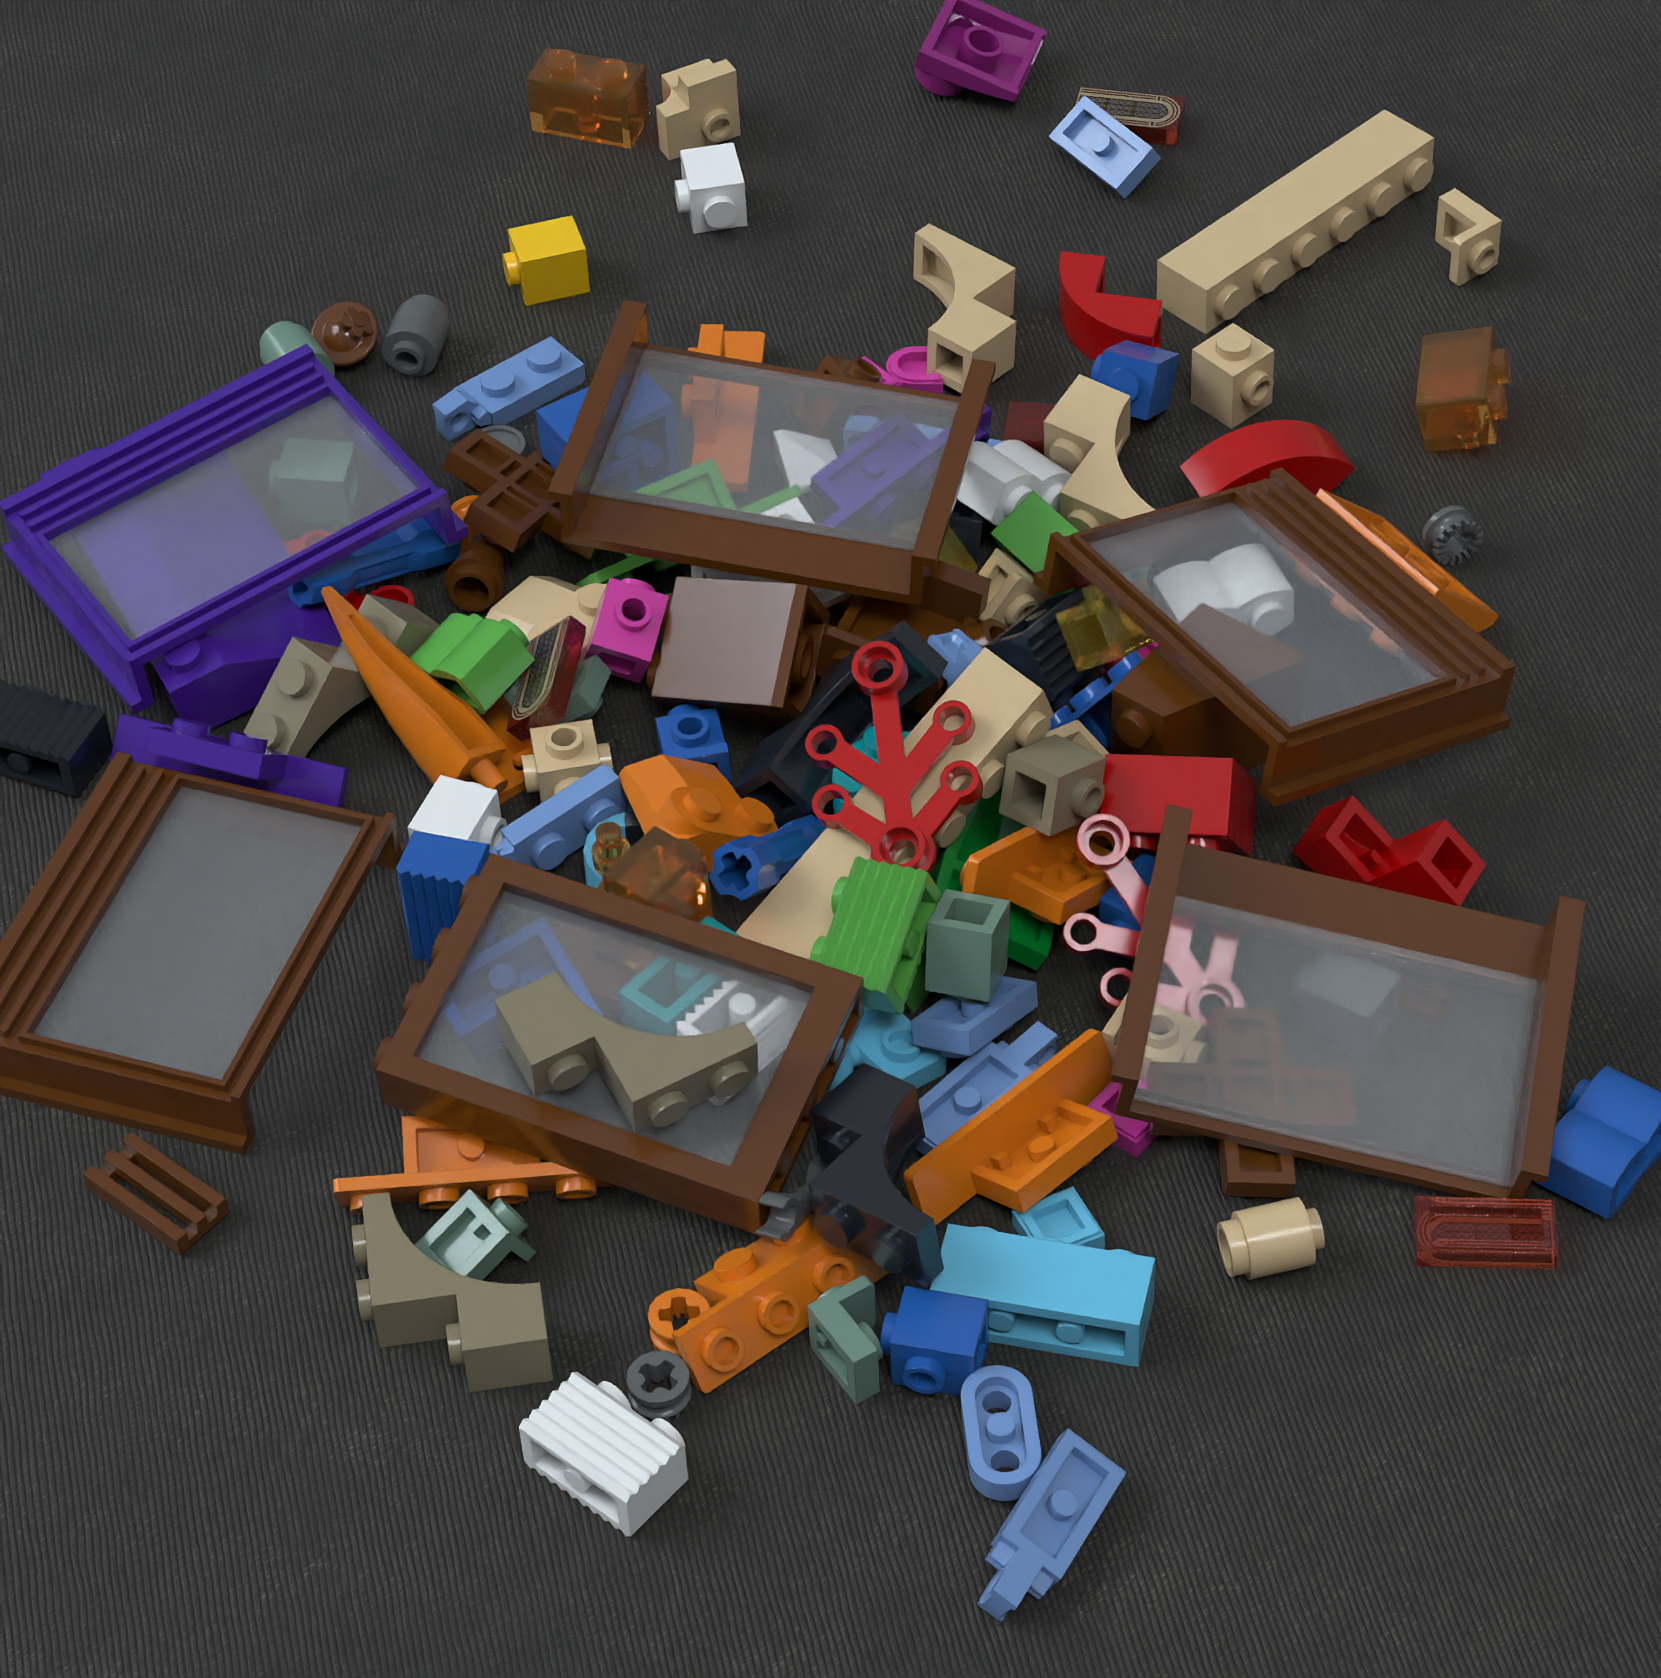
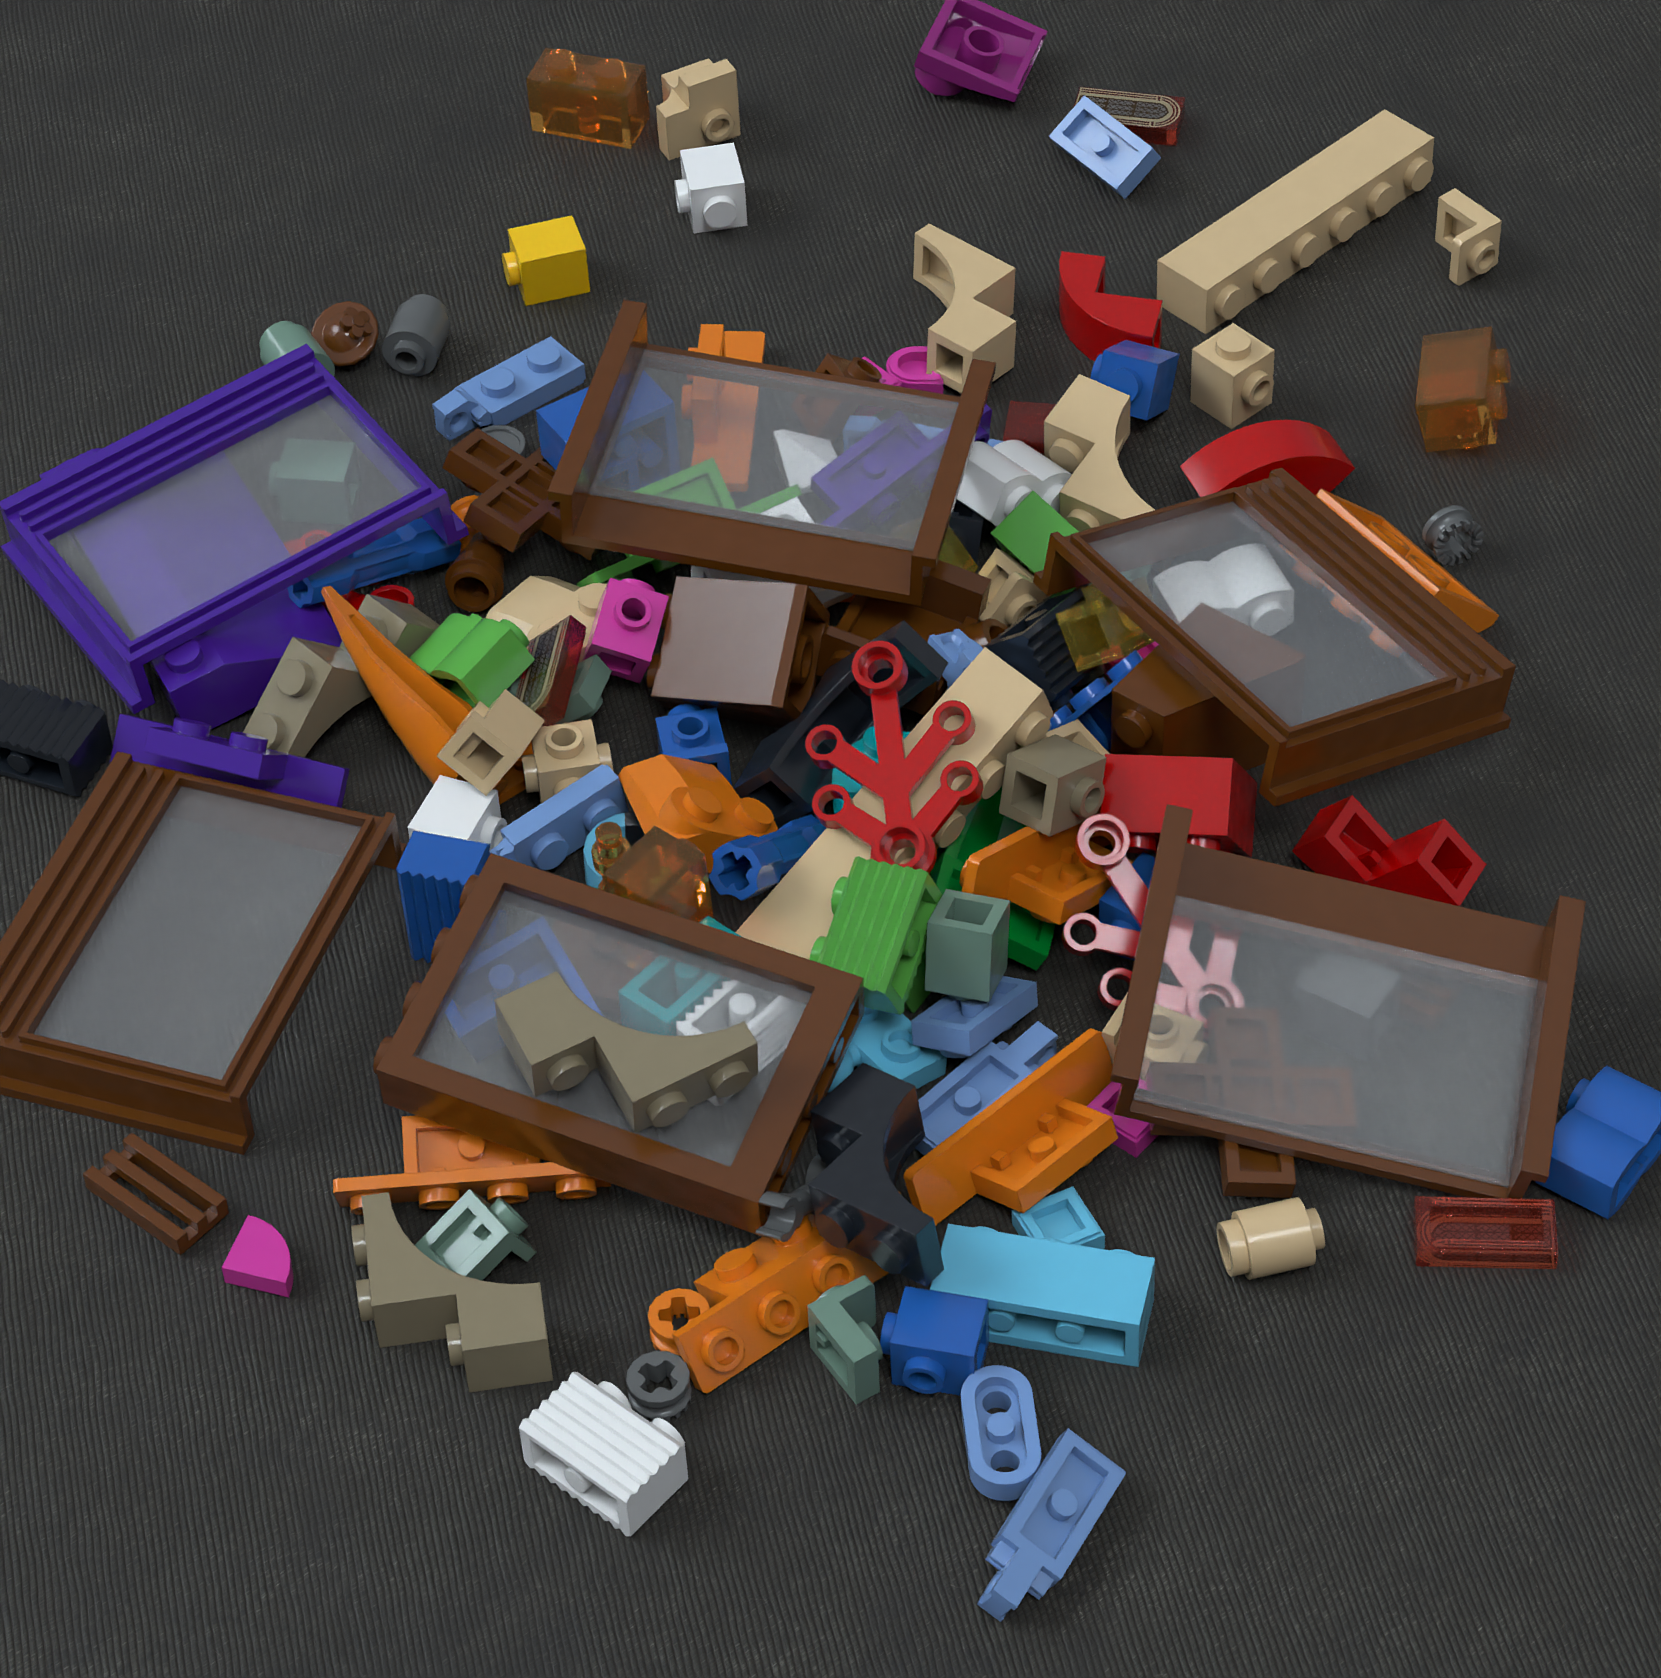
none -> dark pink tile [222,1215,294,1297]
none -> tan brick [437,689,545,796]

